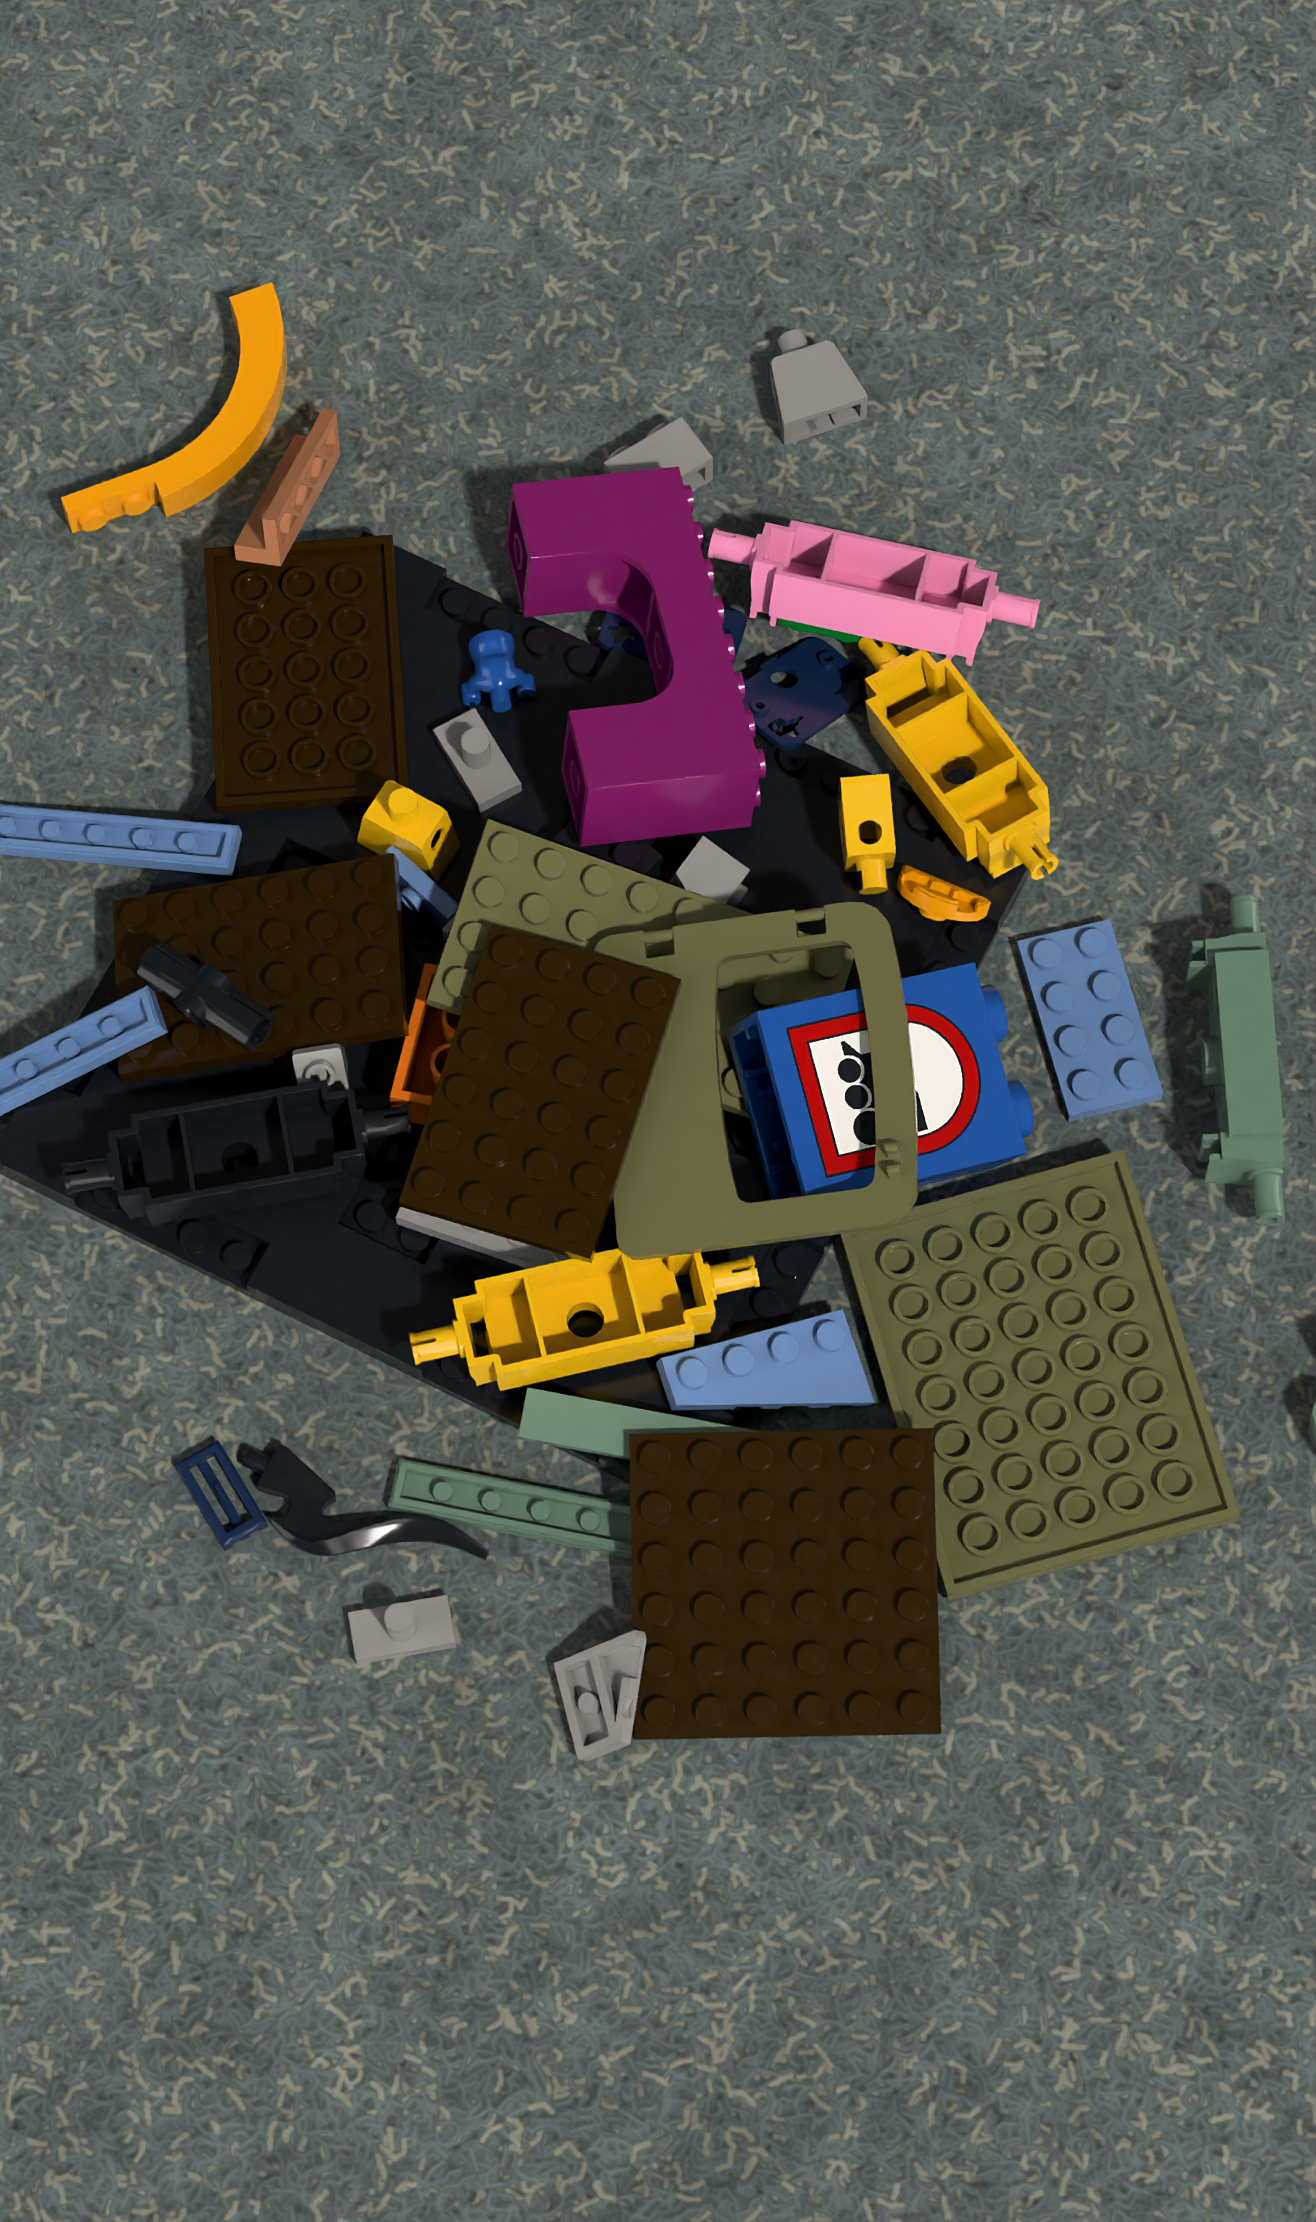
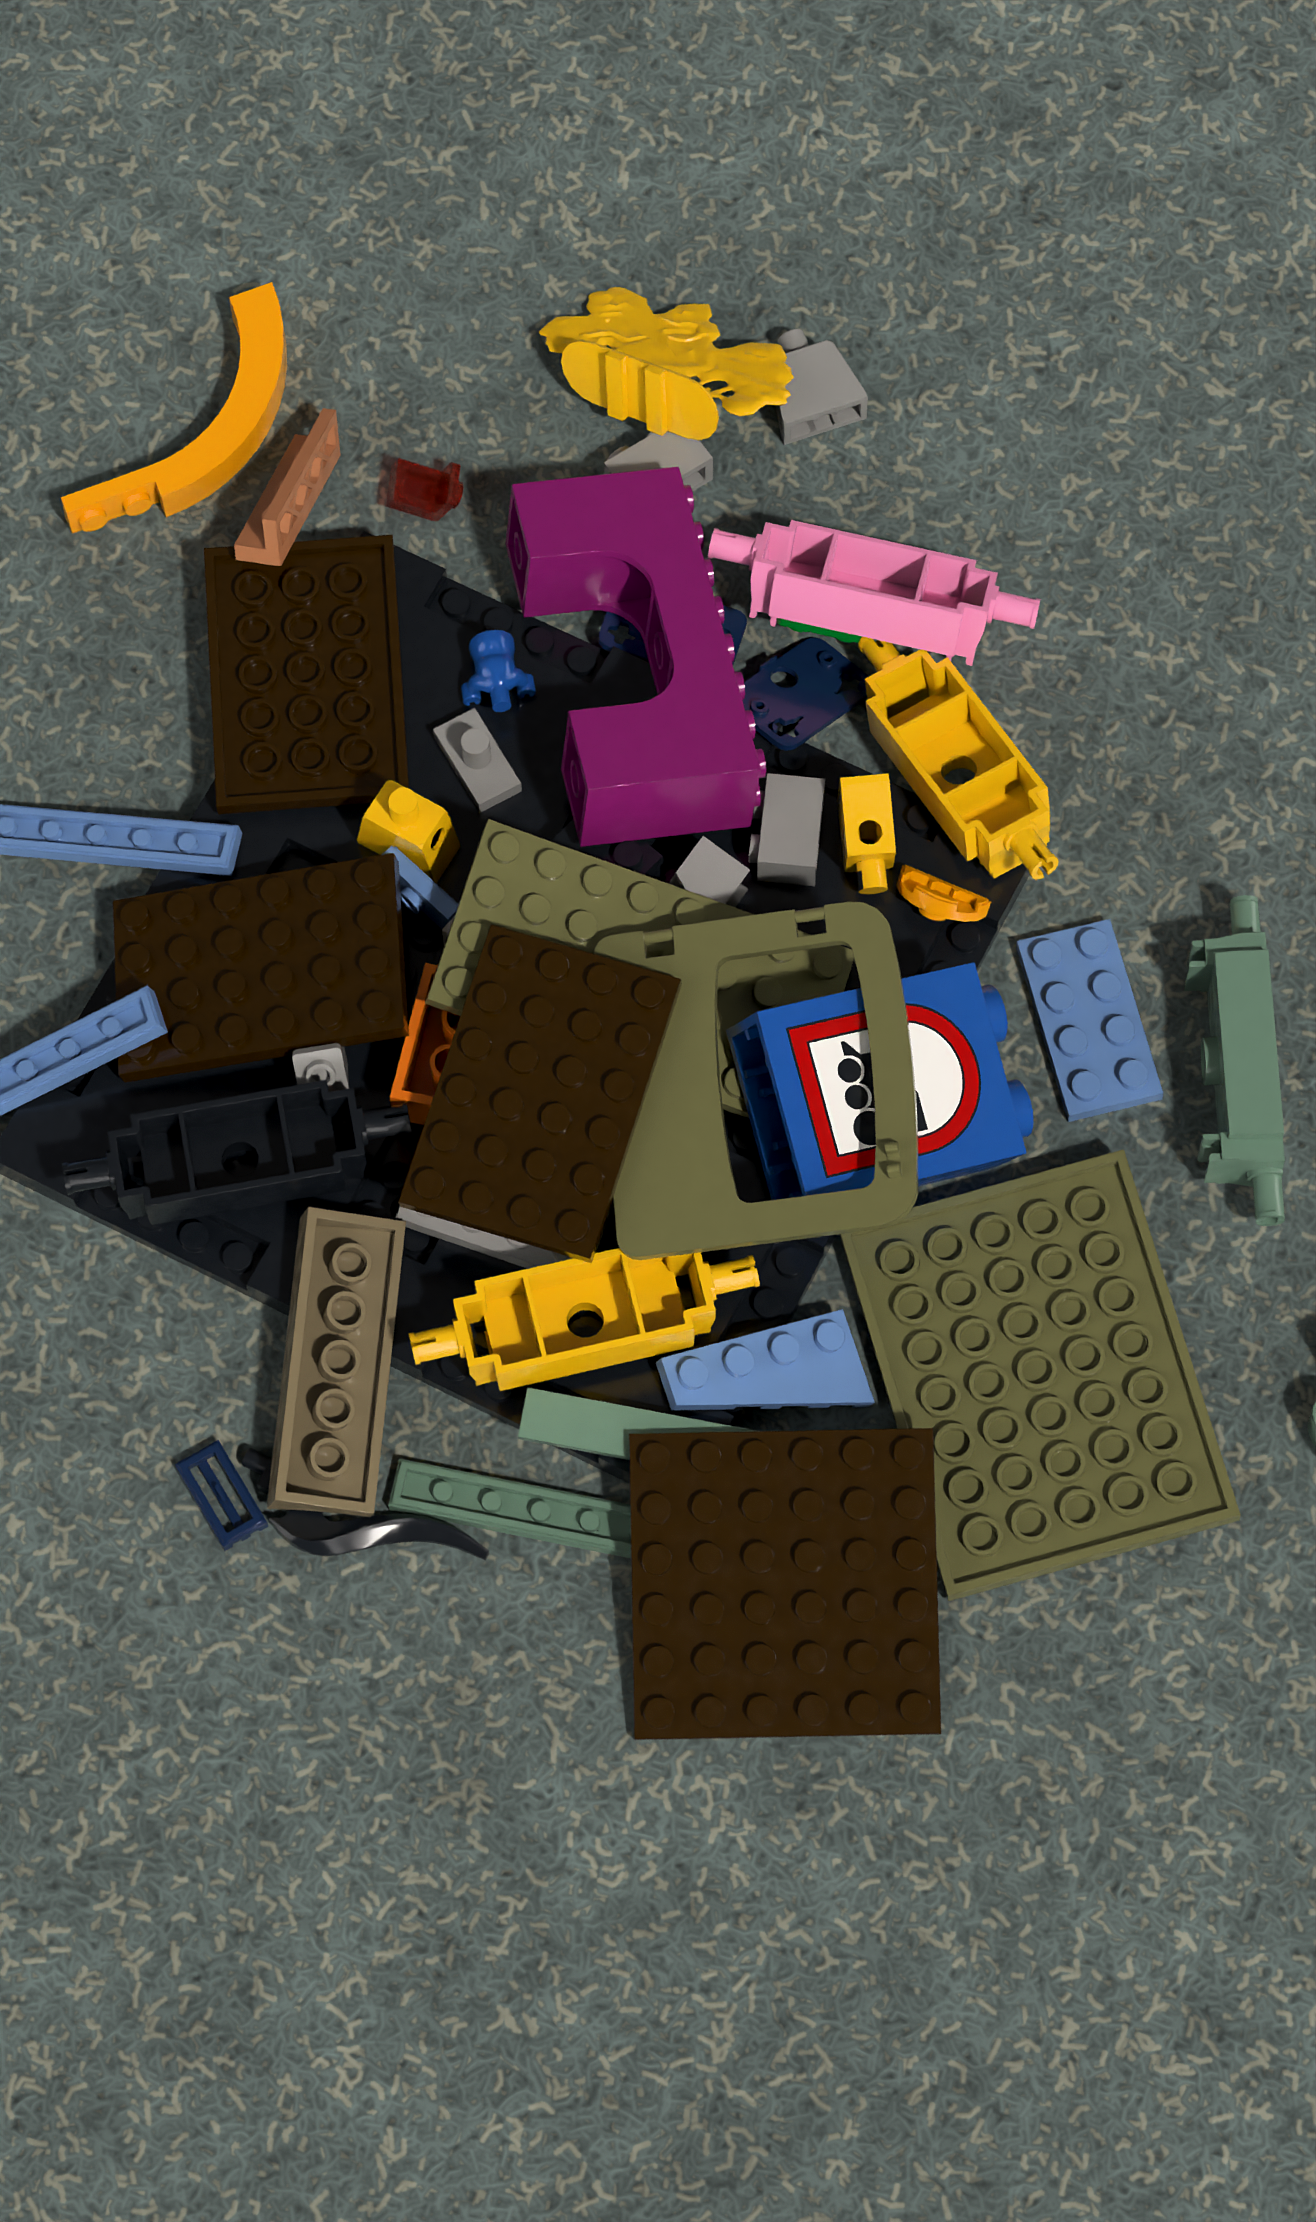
black piece [137,941,276,1051] -> none
light grey tile [348,1595,457,1665] -> none
light grey wing [553,1630,647,1761] -> none
none -> dark tan arch [267,1207,406,1517]
none -> clear red bracket [386,458,463,521]
none -> yellow plant [538,287,794,440]
none -> light grey brick [749,773,825,886]

